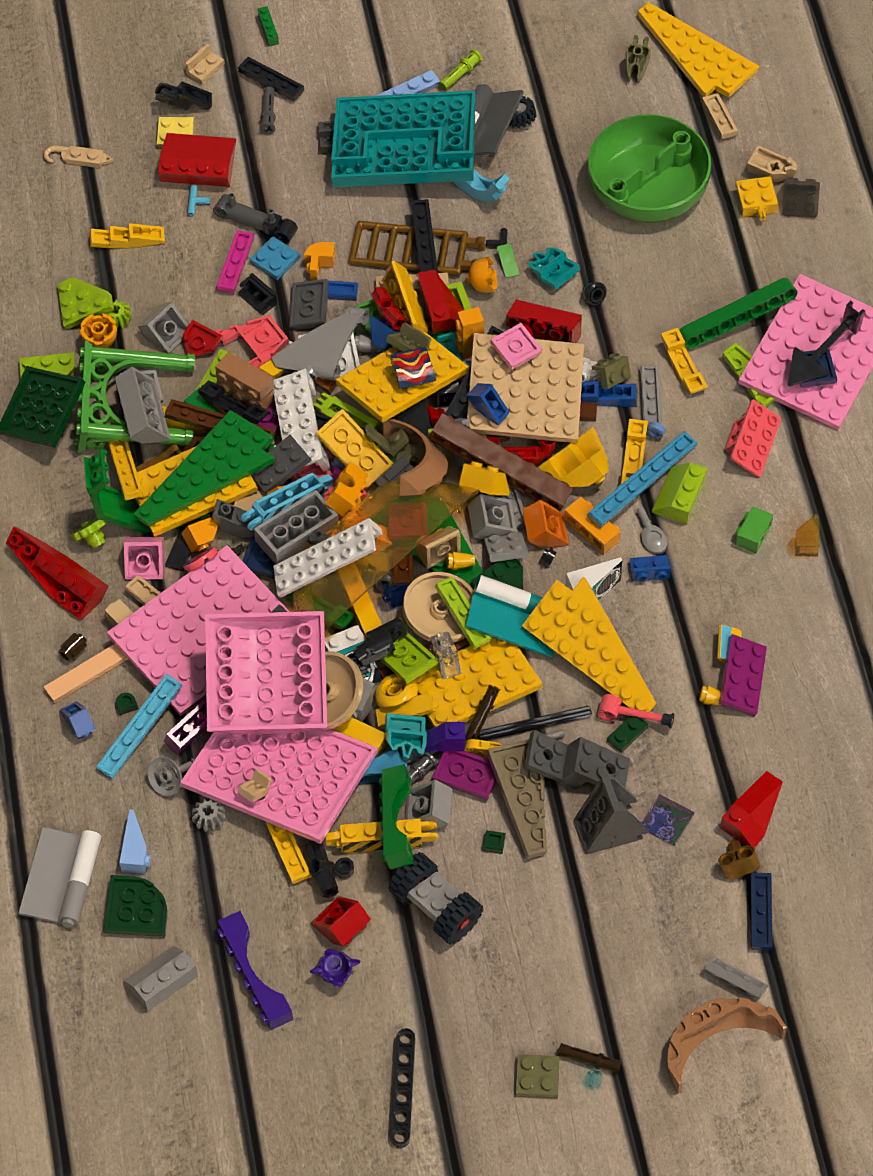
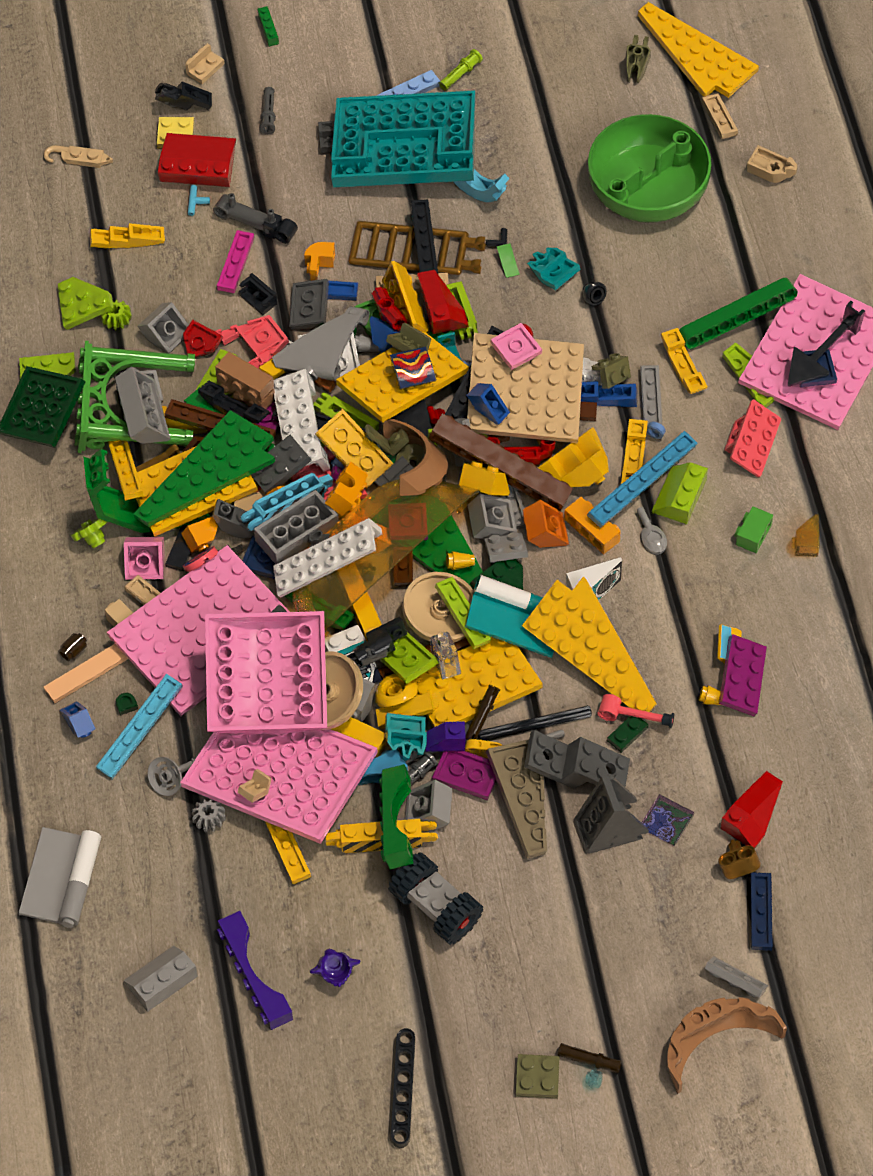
red wedge [6,526,109,620] -> none
light orange cylinder [80,313,117,348] -> none
dark green plate [104,875,168,937] -> none
light blue slope [119,809,151,874] -> none
magenta brick [163,698,207,755] -> none
black plate [238,57,304,101] -> none
dark azure plate [250,237,300,280] -> none
black piece [306,841,339,898] -> none
red slope [311,896,371,947] -> none
black tile [335,857,354,878] -> none
flat silver plate [375,572,394,592] -> none
clear blue bracket [381,583,407,609] -> none
tan slope [416,526,461,569] -> none
black piece [436,383,459,407] -> none
light orange brick [455,307,484,359] -> none
light orange cylinder [467,256,497,293] -> none
dark grey door [474,84,524,156] -> none
dark green tile [483,830,506,854] -> none
red wedge [506,299,582,343] -> none
black wheel [509,96,537,128] -> none
black plate [540,547,557,565] -> none
blue bracket [629,555,671,582] -> none
yellow plate [735,176,778,221] -> none
clear smoke bracket [782,178,820,218] -> none

